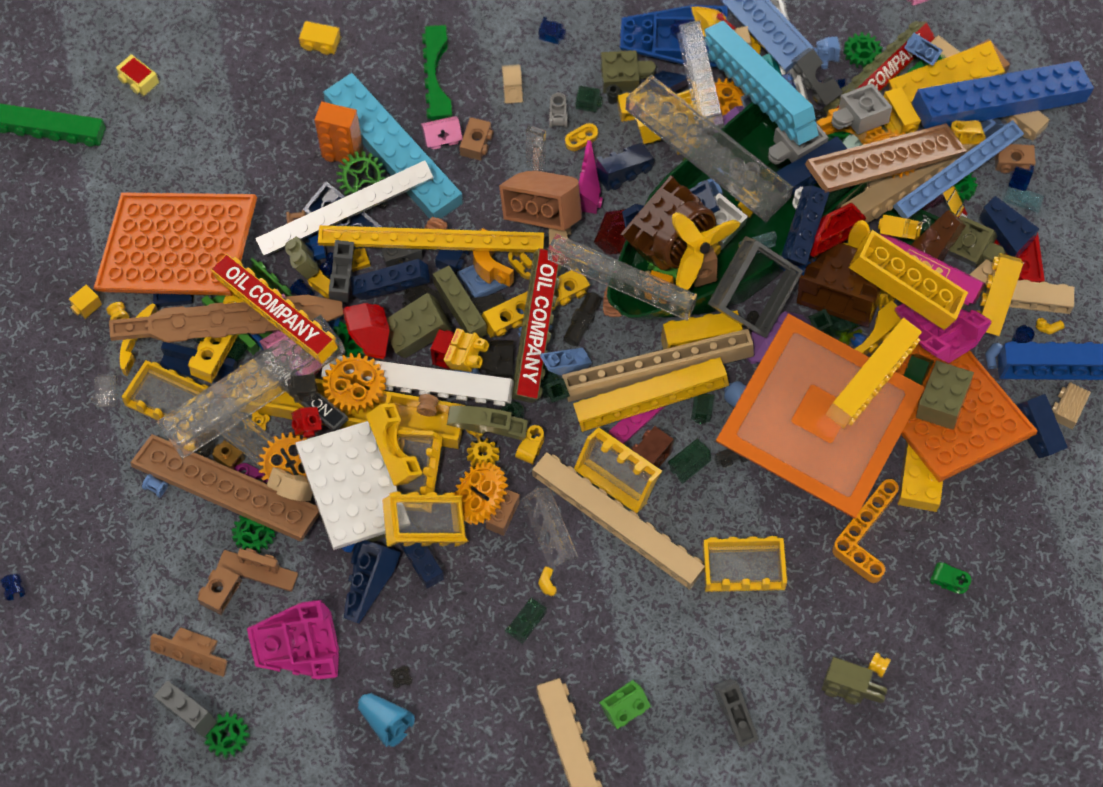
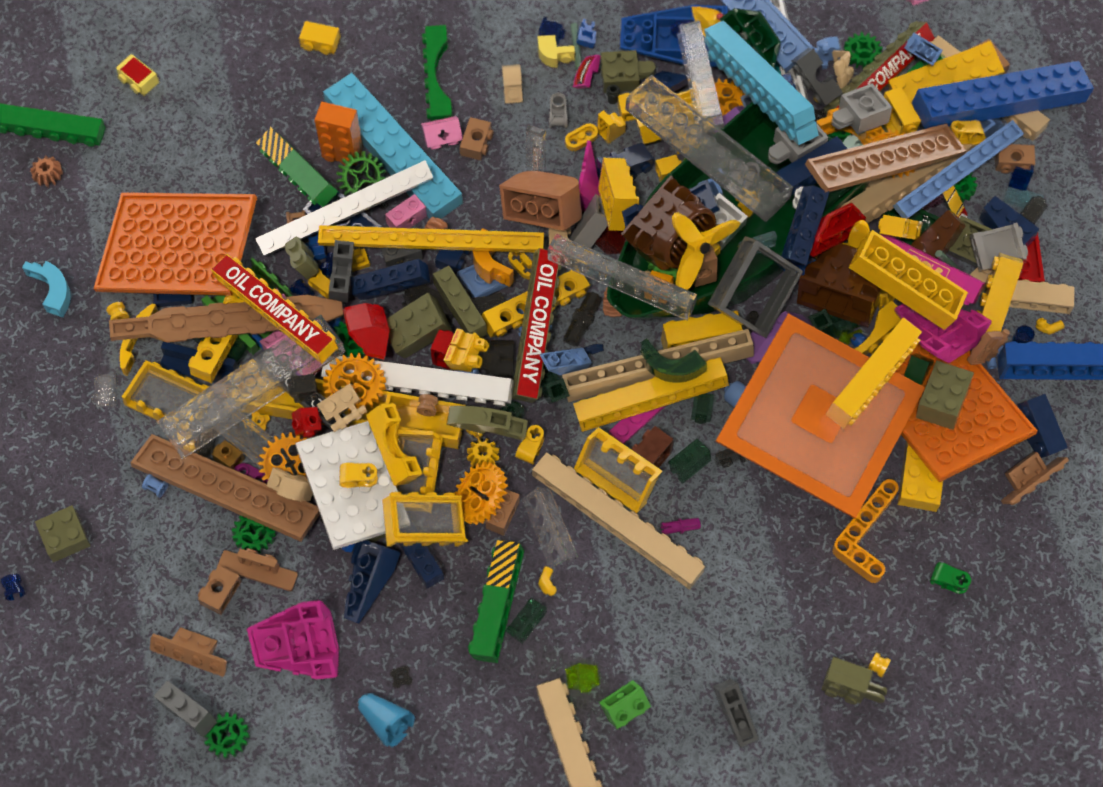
yellow brick [69,285,102,319] -> none
clear green brick [575,85,603,113] -> none
window [703,536,787,592] -> none
tan brick [1052,382,1091,429] -> none
none -> medium azure arch [22,261,70,317]
none -> nougat gear [30,155,63,187]
none -> olive brick [35,505,91,562]
none -> green brick [256,127,338,207]
none -> tan plate [317,384,368,432]
none -> yellow piece [339,463,378,488]
none -> bright pink brick [385,194,427,228]
none -> green brick [468,540,525,663]
none -> light yellow brick [538,35,575,68]
none -> clear neon green brick [565,663,600,693]
none -> sand green bar [571,23,582,70]
none -> light grey slope [571,194,608,253]
none -> slope [573,55,601,89]
none -> blue plate [576,19,596,48]
none -> dark blue piece [584,344,604,355]
none -> yellow arch [597,110,626,144]
none -> yellow brick [598,158,639,231]
none -> clear green arch [640,338,707,383]
none -> yellow brick [655,155,682,182]
none -> magenta axle [661,518,701,535]
none -> dark green wedge [720,8,781,68]
none -> tan piece [832,50,854,89]
none -> sand green bar [935,250,962,271]
none -> medium nougat plate [967,329,1010,365]
none -> light grey panel [969,223,1028,272]
none -> medium nougat bracket [1001,452,1069,505]
none -> clear smoke brick [1020,196,1048,225]

